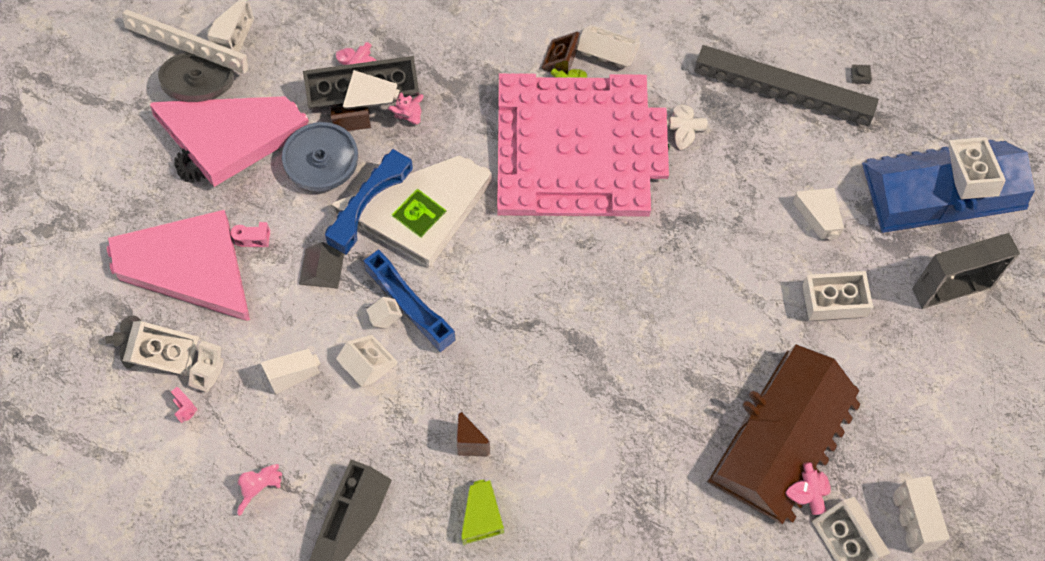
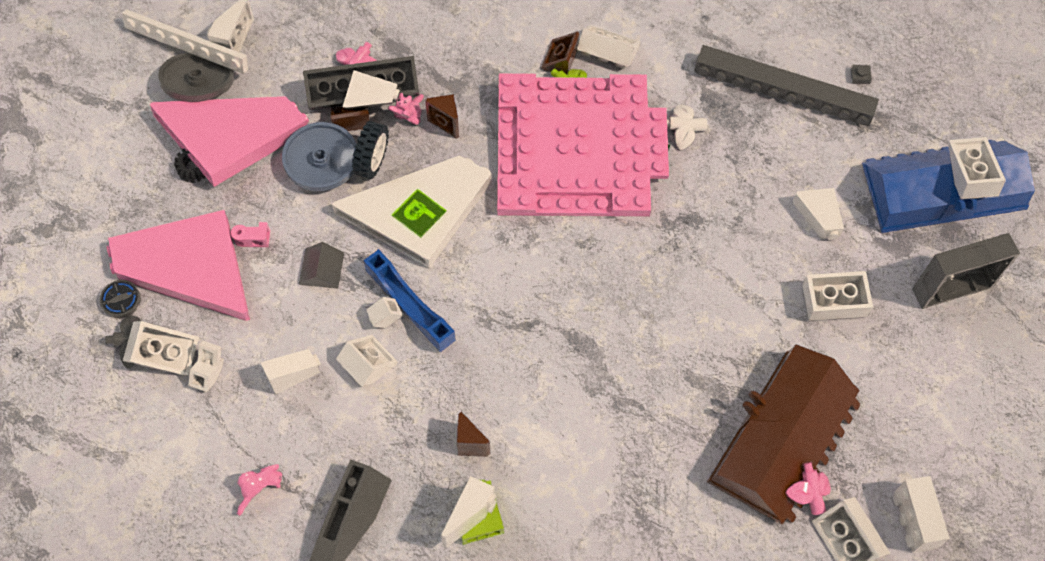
bright pink bracket [171,387,197,423] -> none
blue arch [325,149,413,255] -> none
none -> tile [100,280,141,318]
none -> black wheel [352,121,389,179]
none -> reddish brown slope [425,94,459,139]
none -> white slope [441,476,497,547]

